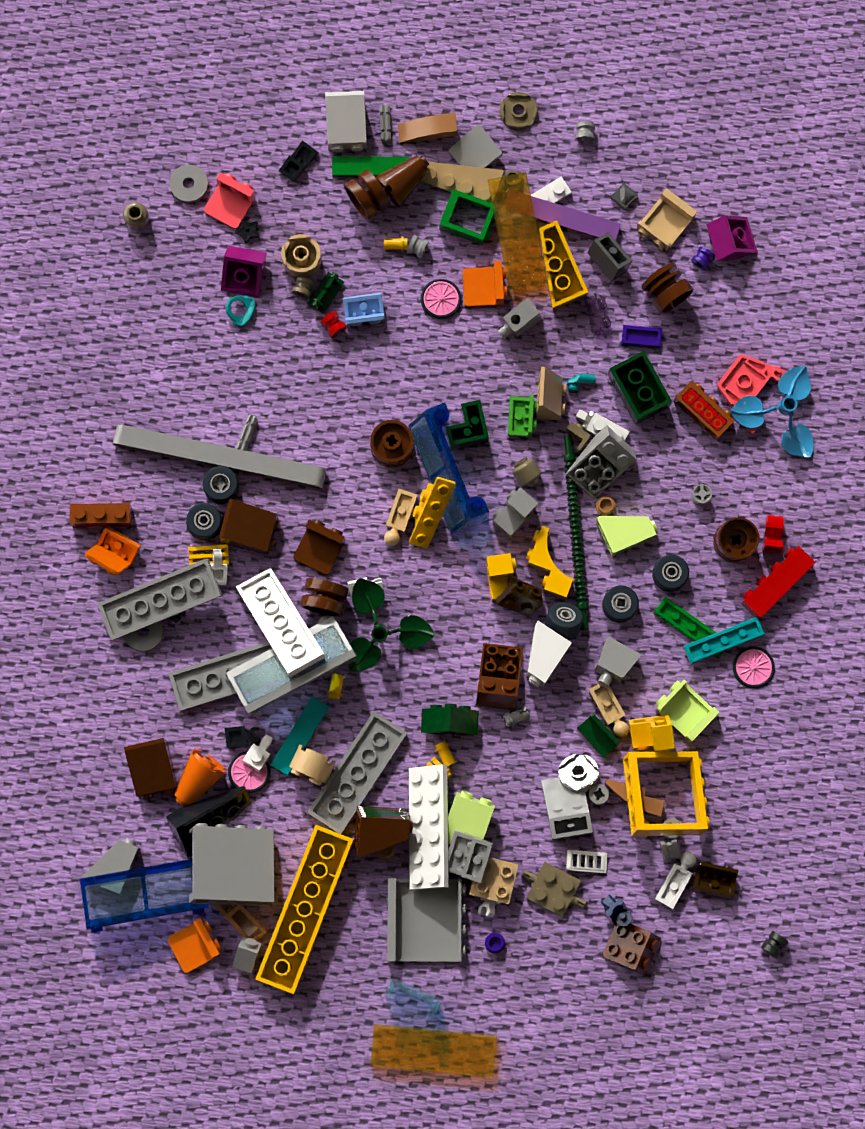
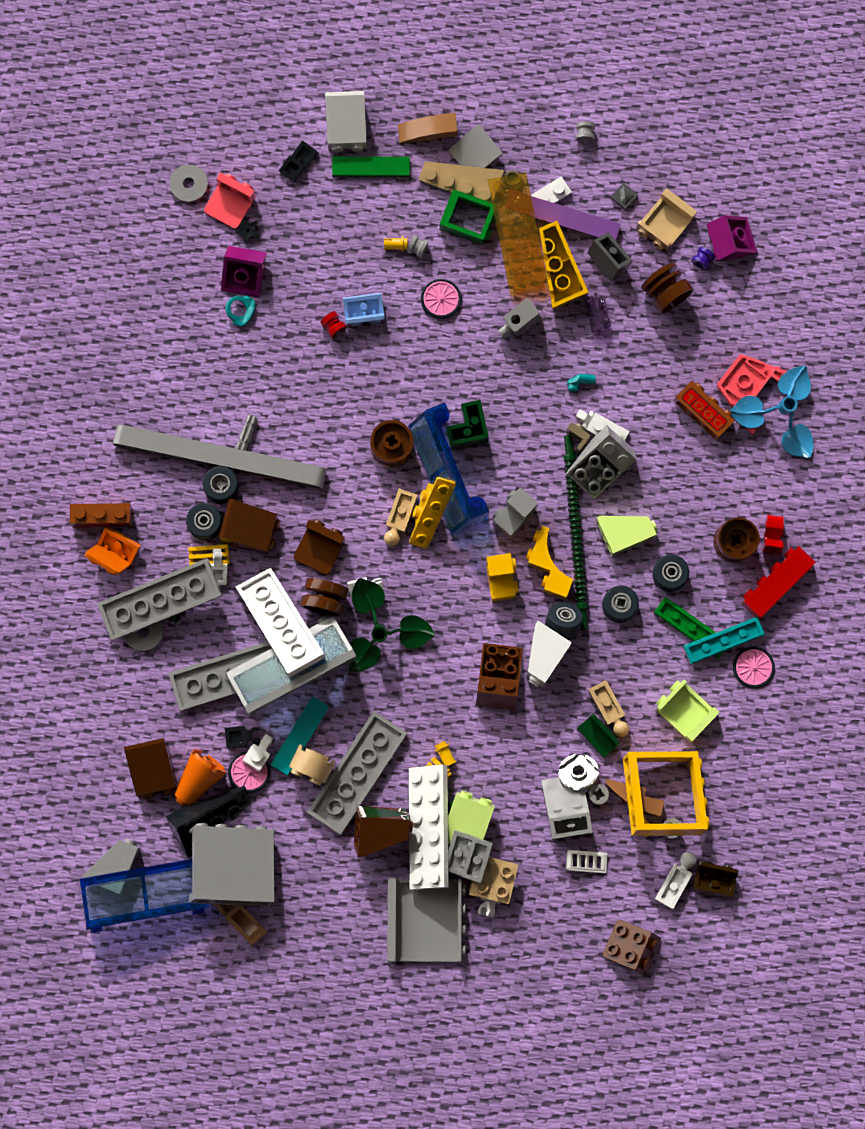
dark tan head [123,202,149,231] -> none
orange bracket [167,918,222,973] -> none
light grey brick [232,937,262,974] -> none
yellow brick [255,825,354,994] -> none
tan brick [281,234,321,278] -> none
dark tan wheel [292,276,315,299] -> none
dark green hinge [307,272,344,314] -> none
yellow pin [327,674,345,700] -> none
reddish brown wheel [344,170,390,220] -> none
clear yellow plate [370,1024,497,1077] -> none
reddish brown cone [376,155,429,208] -> none
medium nougat plate [376,845,396,860] -> none
light grey axle [379,105,391,143] -> none
clear light blue panel [385,977,441,1017] -> none
dark green brick [421,704,479,736] -> none
orange bracket [462,261,507,307] -> none
dark purple plate [485,933,505,953] -> none
dark brown bracket [496,576,543,617] -> none
dark tan tile [499,92,538,130] -> none
light grey pin [503,706,530,728] -> none
bright green bracket [508,395,537,438] -> none
dark tan head [512,457,541,488] -> none
dark tan plate [521,862,586,917] -> none
tan slope [536,367,566,420] -> none
light grey torso [595,636,641,688] -> none
medium nougat plate [596,496,616,516] -> none
dark blue hips [601,894,633,927] -> none
dark green brick [608,351,672,425] -> none
dark purple tile [621,325,662,349] -> none
yellow brick [629,715,675,753] -> none
light grey wheel [659,838,681,862] -> none
light grey wheel [691,484,712,506] -> none
pearl dark grey wheel [761,931,789,959] -> none

